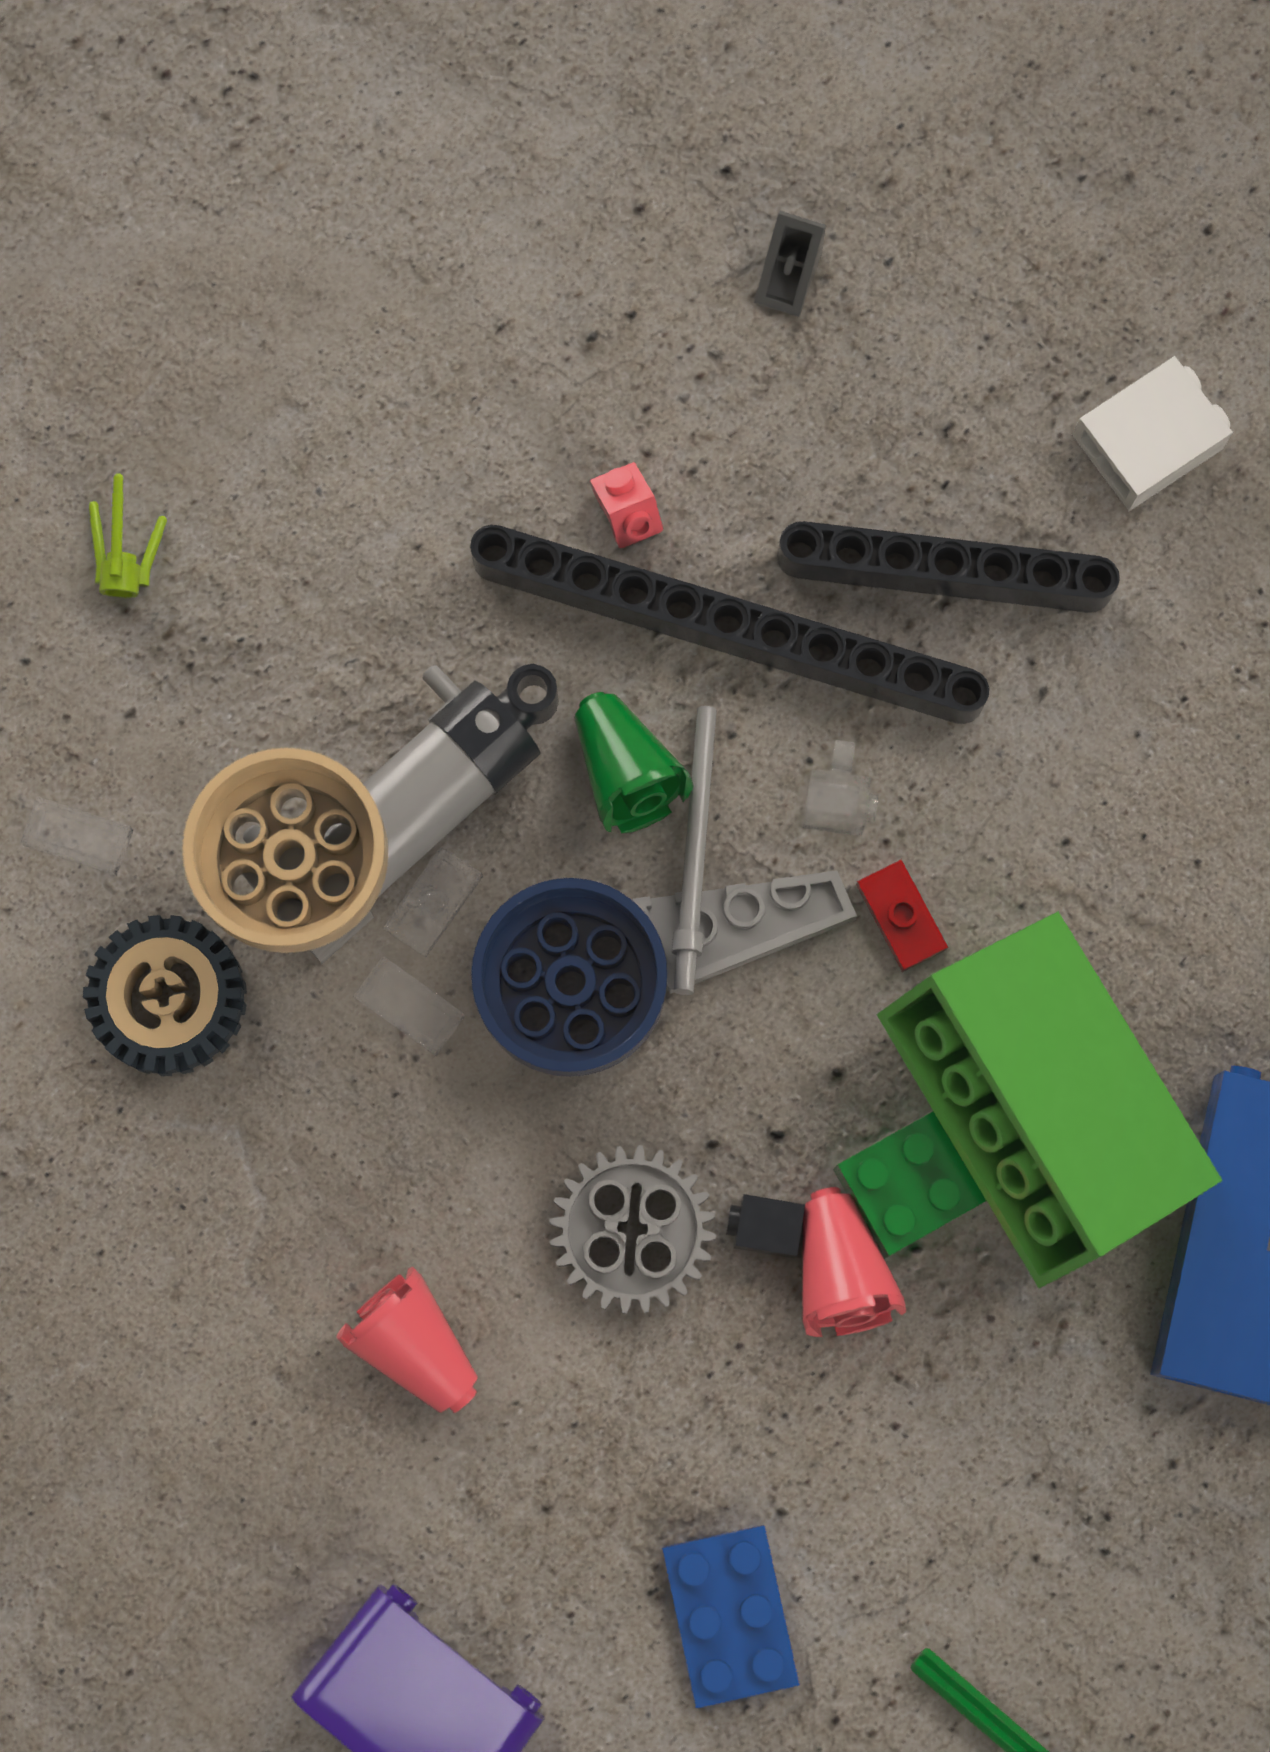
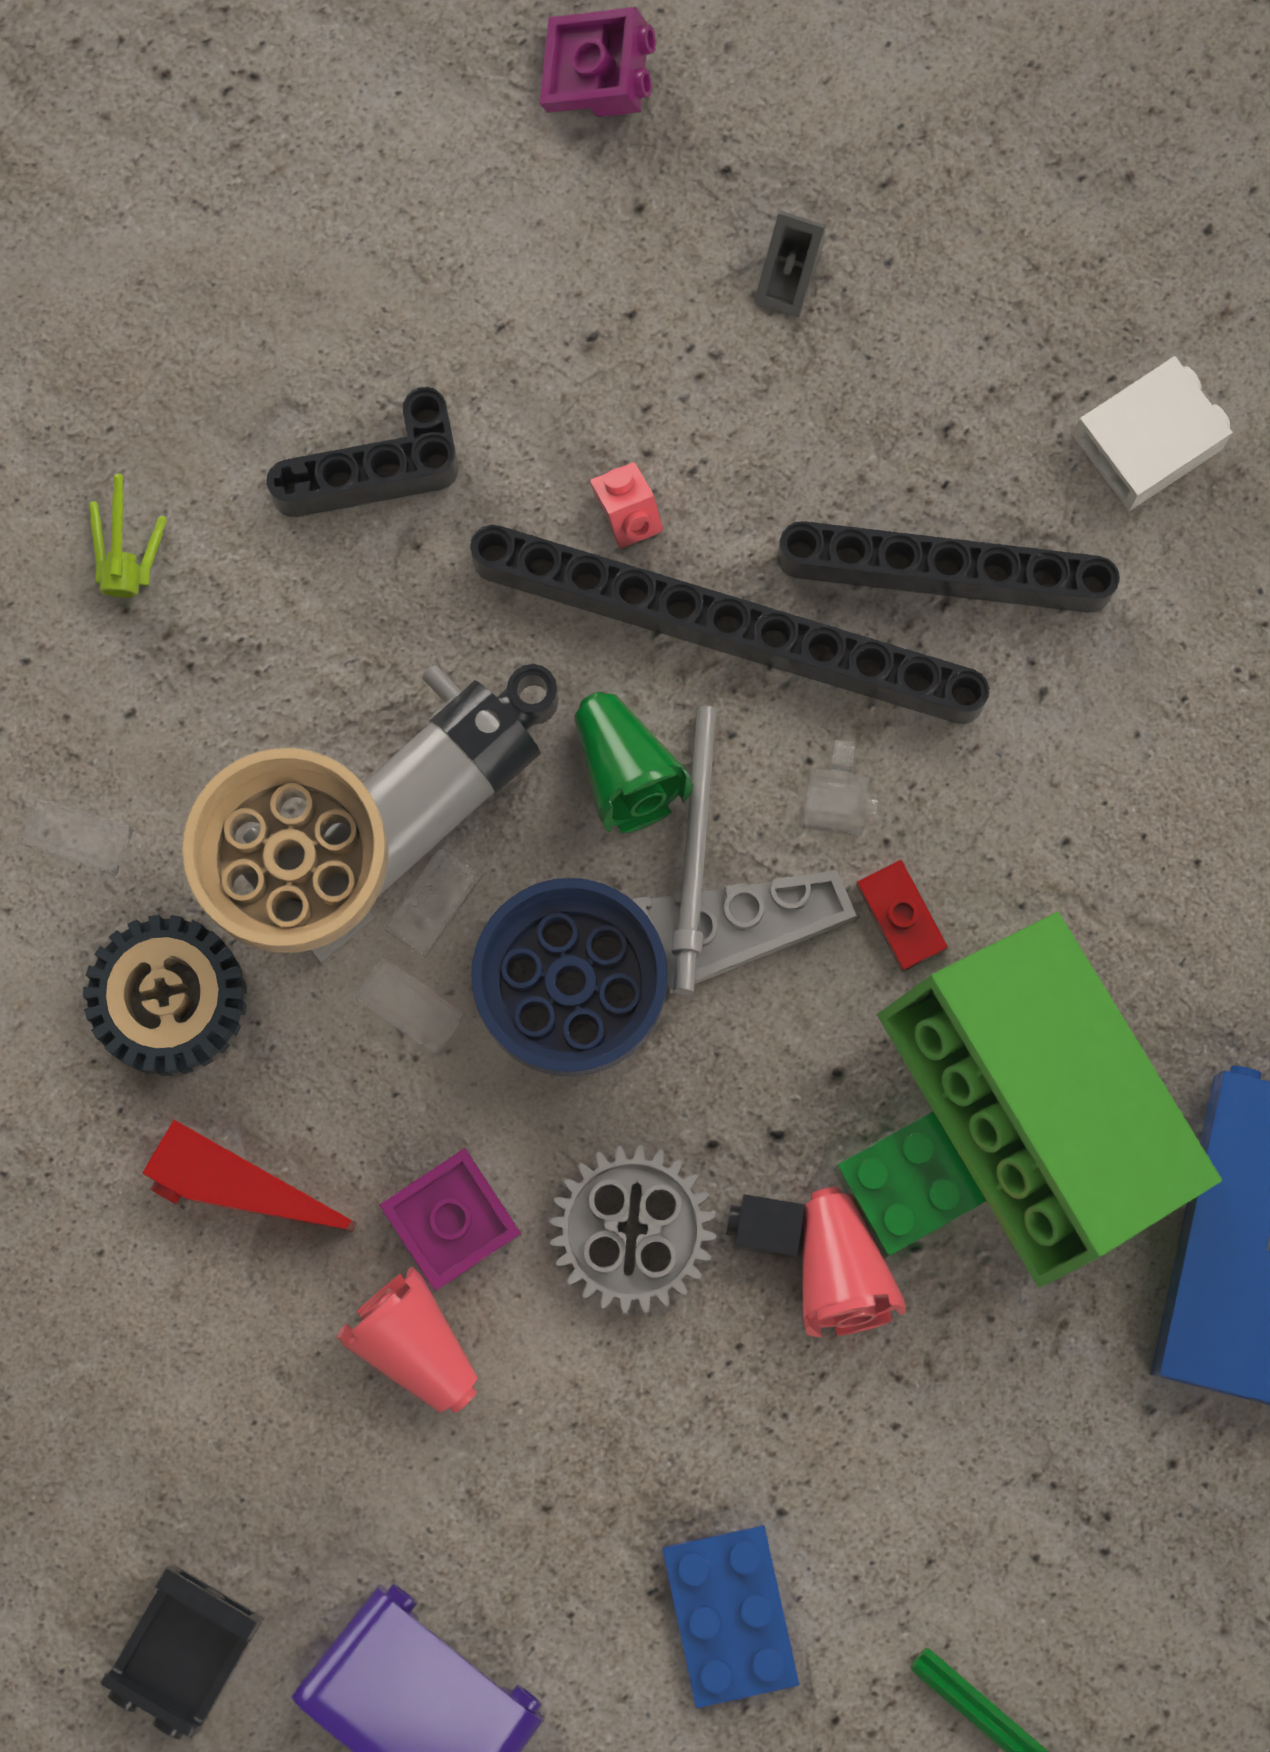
none -> black panel [100,1565,264,1740]
none -> red slope [142,1119,357,1232]
none -> black beam [266,387,458,517]
none -> magenta plate [379,1148,522,1292]
none -> magenta plate [540,7,656,117]

